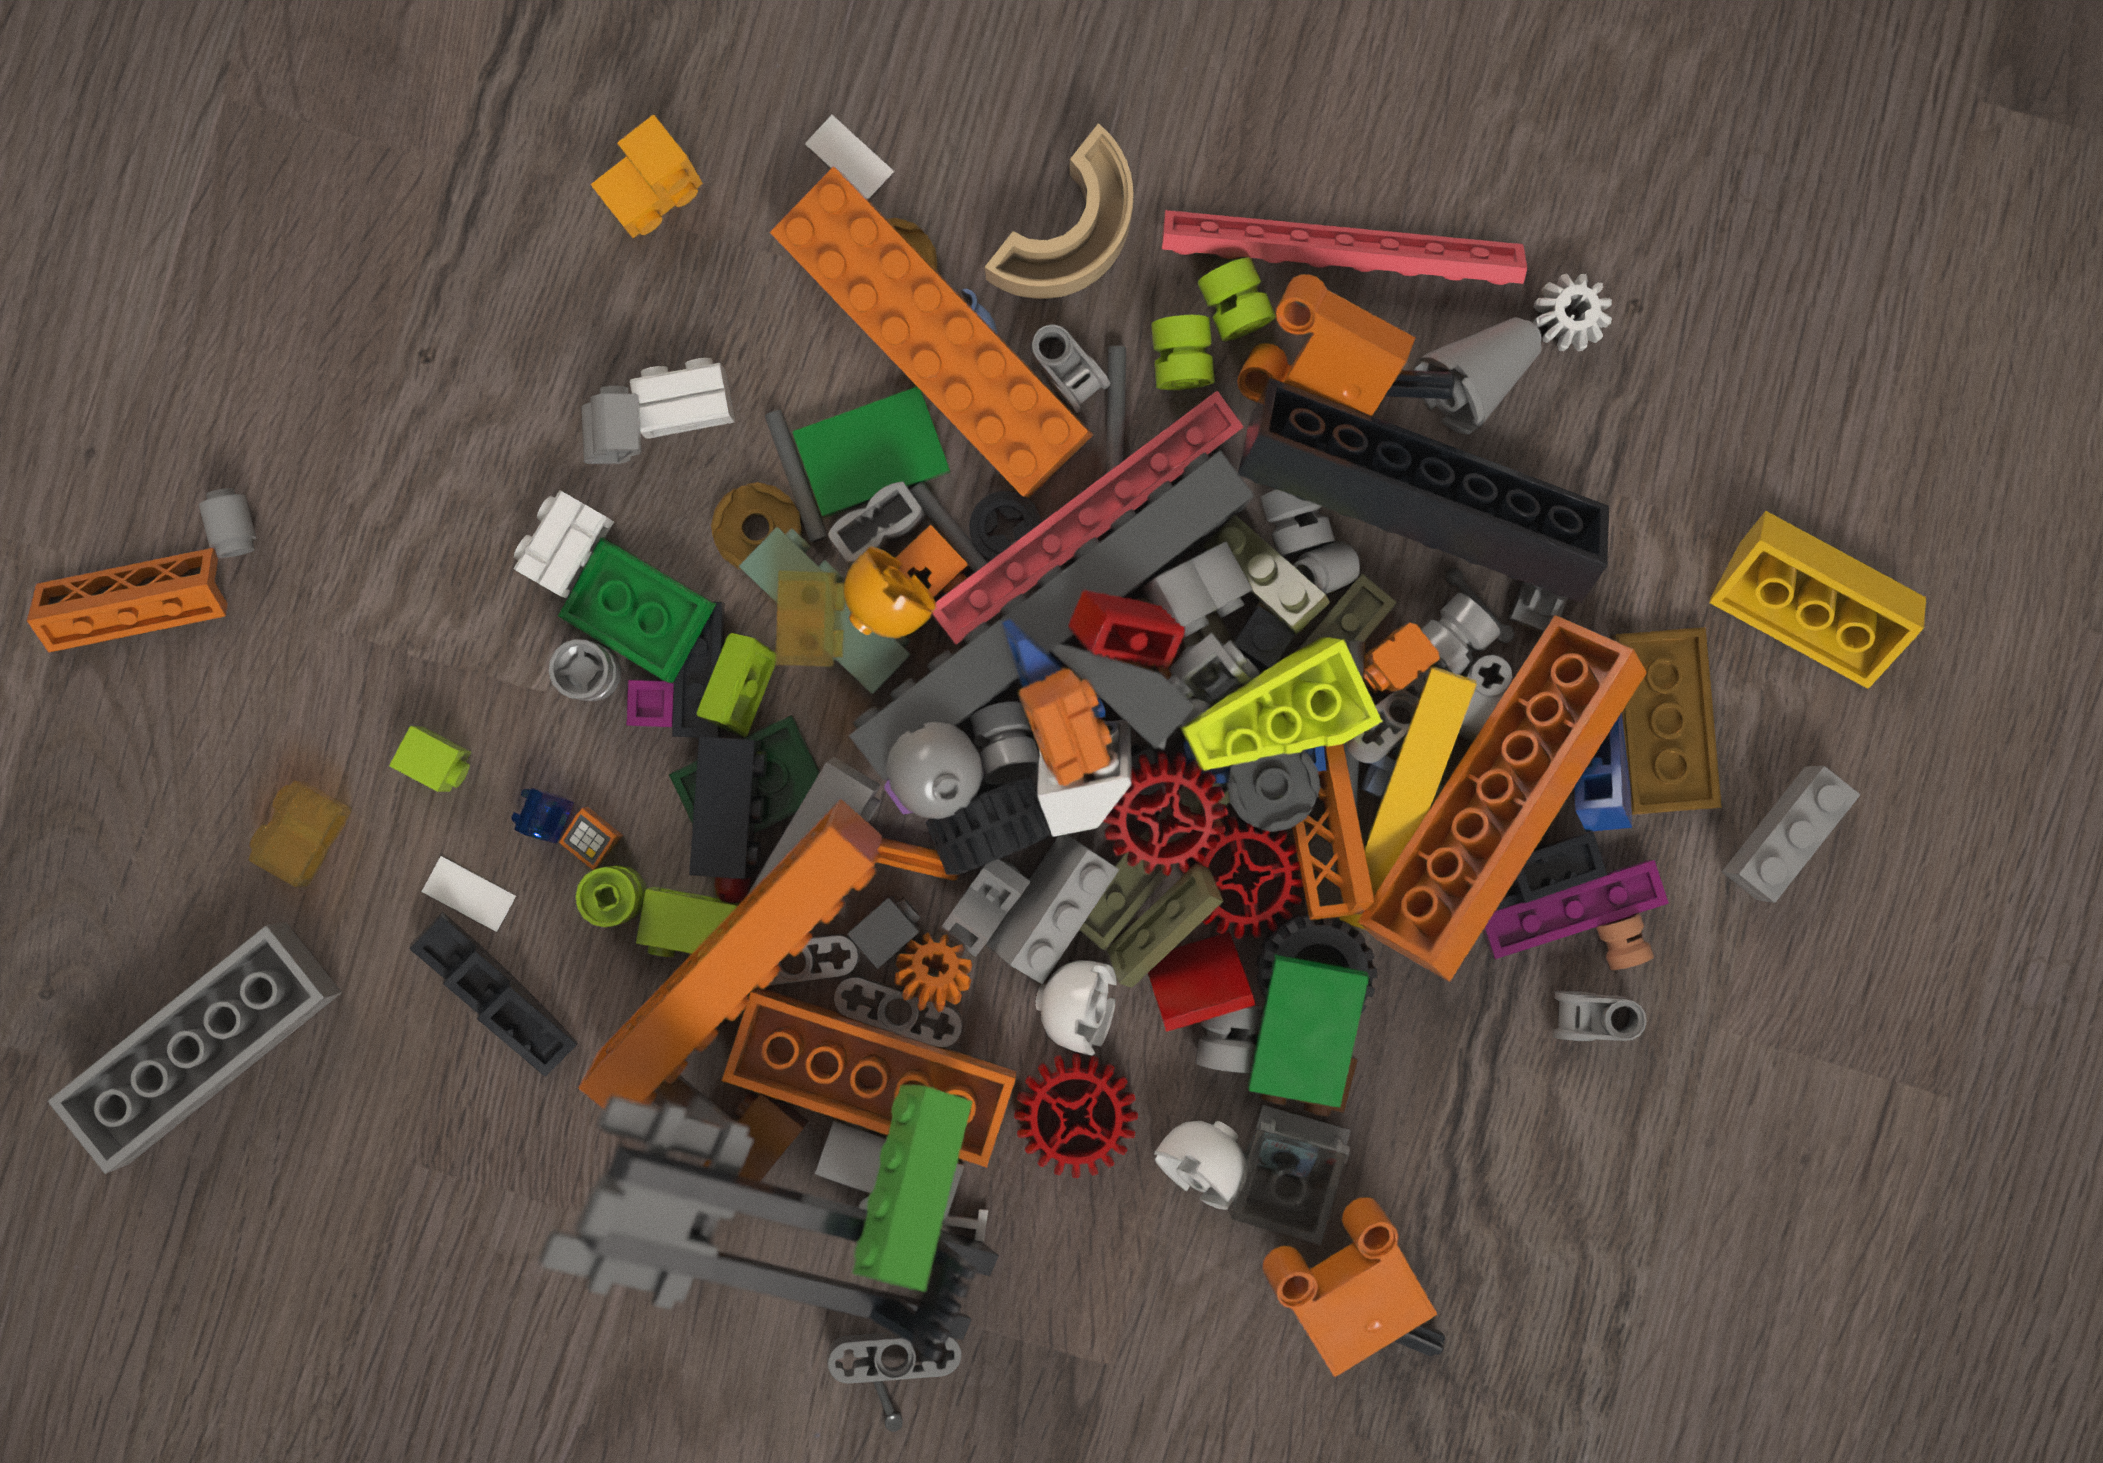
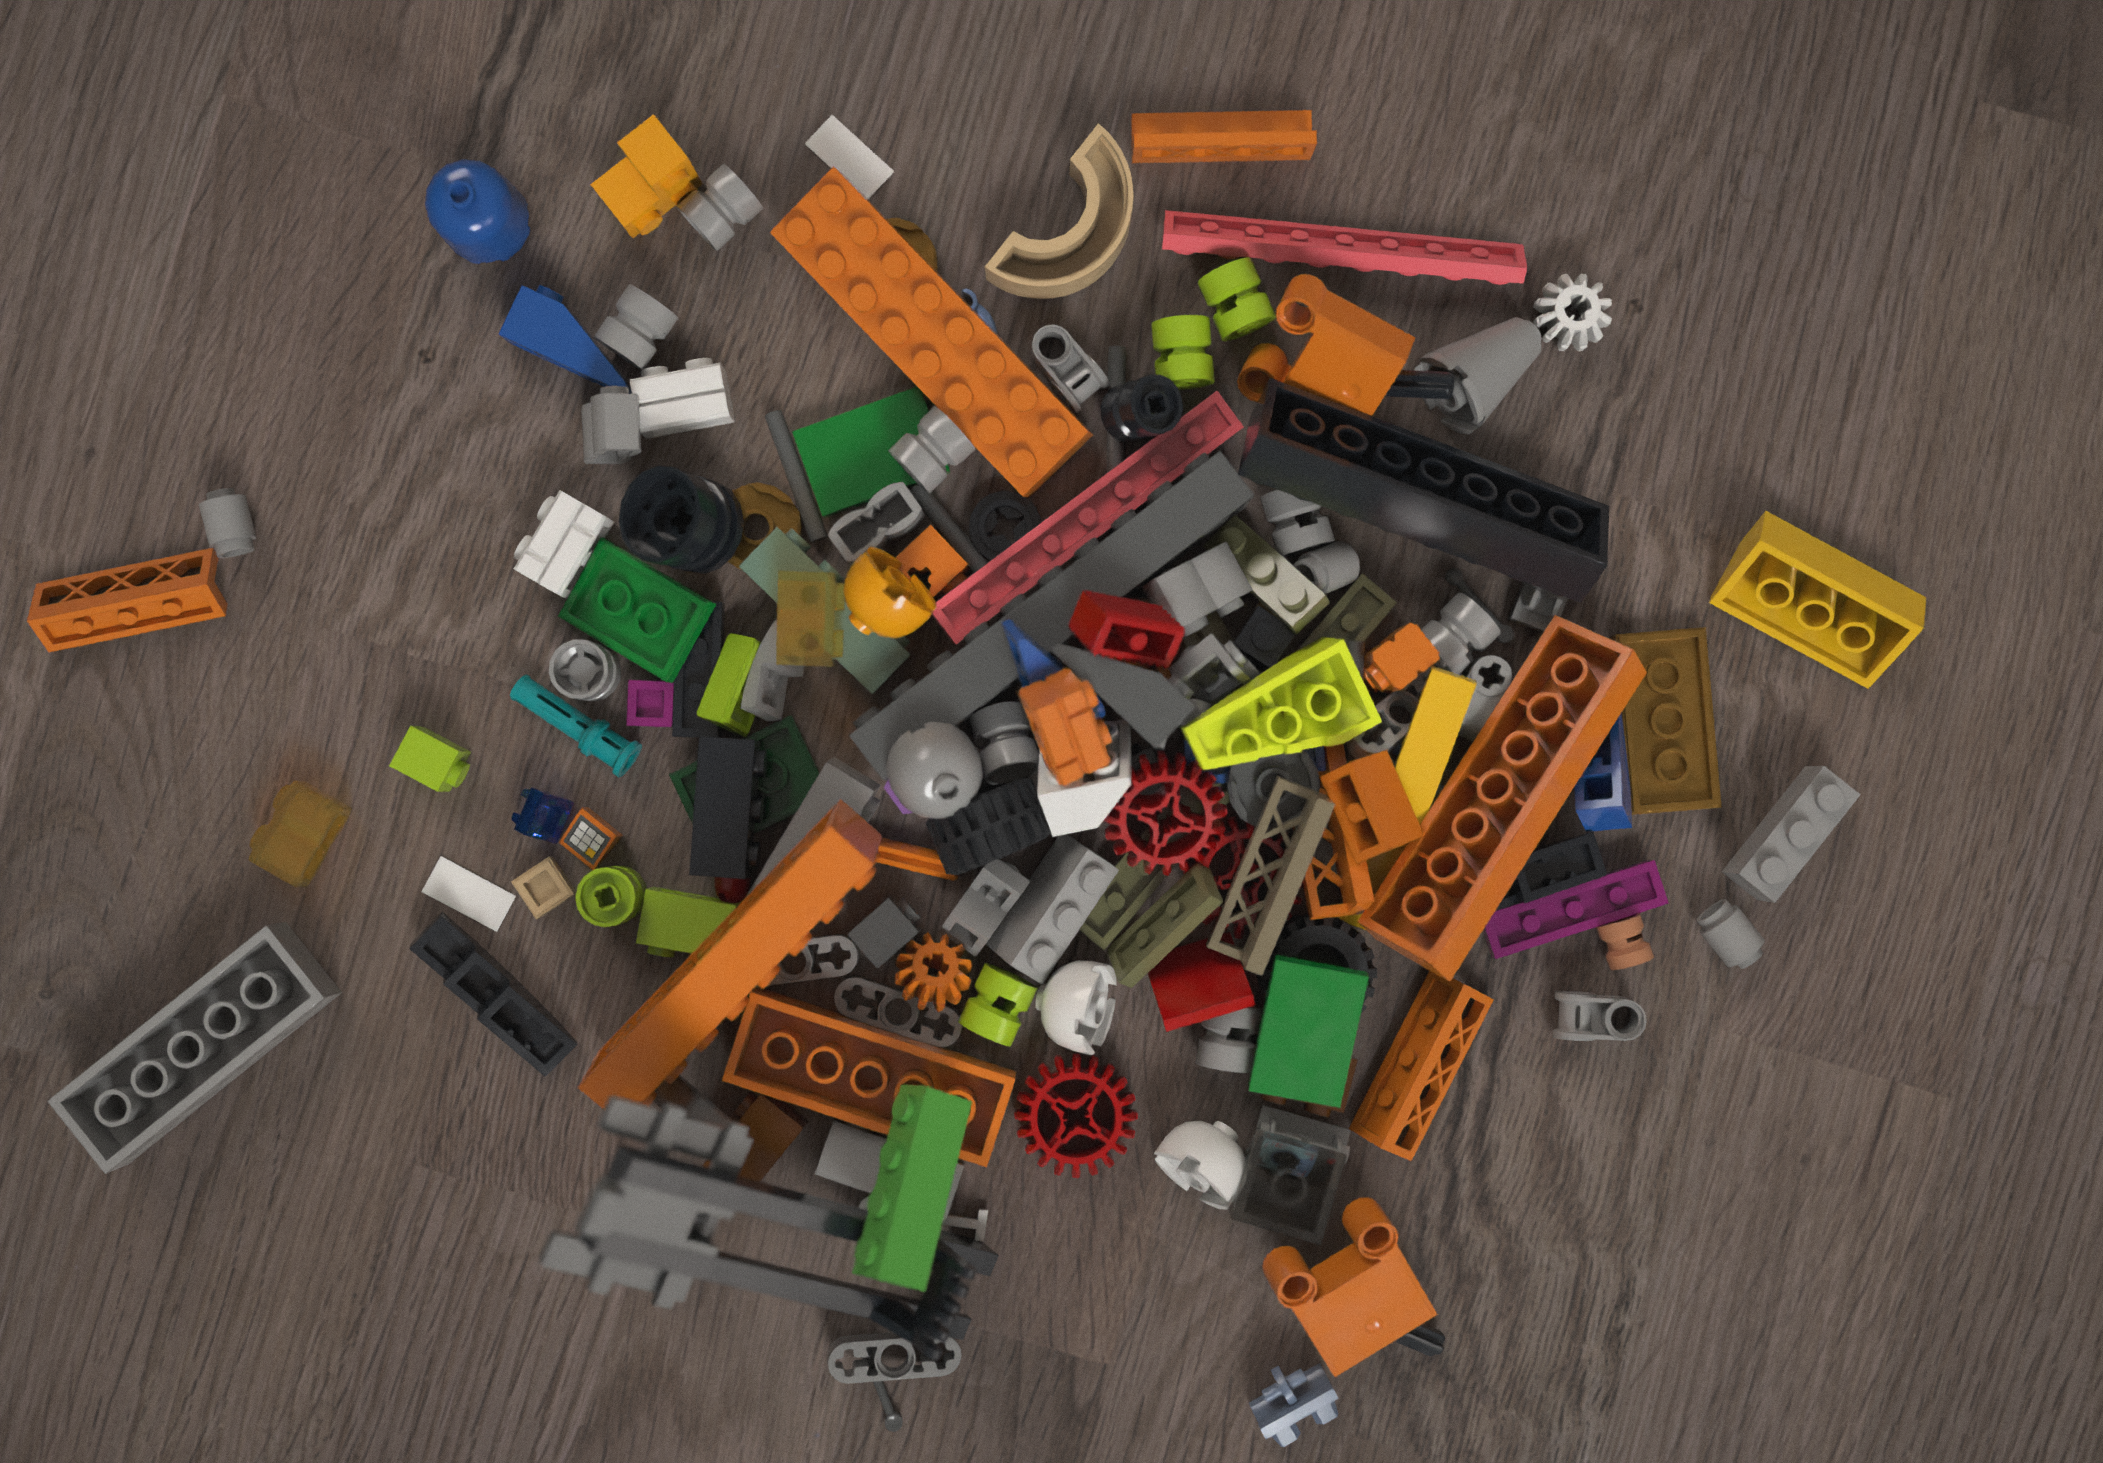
none -> blue cylinder [425,159,530,264]
none -> blue slope [499,285,632,394]
none -> teal pin [510,674,642,778]
none -> tan tile [511,856,576,919]
none -> light grey wheel [594,284,678,370]
none -> black wheel [619,466,744,574]
none -> light grey wheel [676,164,764,251]
none -> light grey slope [740,619,809,721]
none -> light grey wheel [888,406,975,494]
none -> lime wheel [958,963,1038,1047]
none -> black wheel [1100,374,1183,442]
none -> orange fence [1131,110,1317,163]
none -> dark tan fence [1206,776,1335,976]
none -> sand blue hips [1249,1363,1339,1447]
none -> orange brick [1320,750,1424,863]
none -> orange fence [1349,971,1494,1161]
none -> light grey brick [1696,899,1765,969]

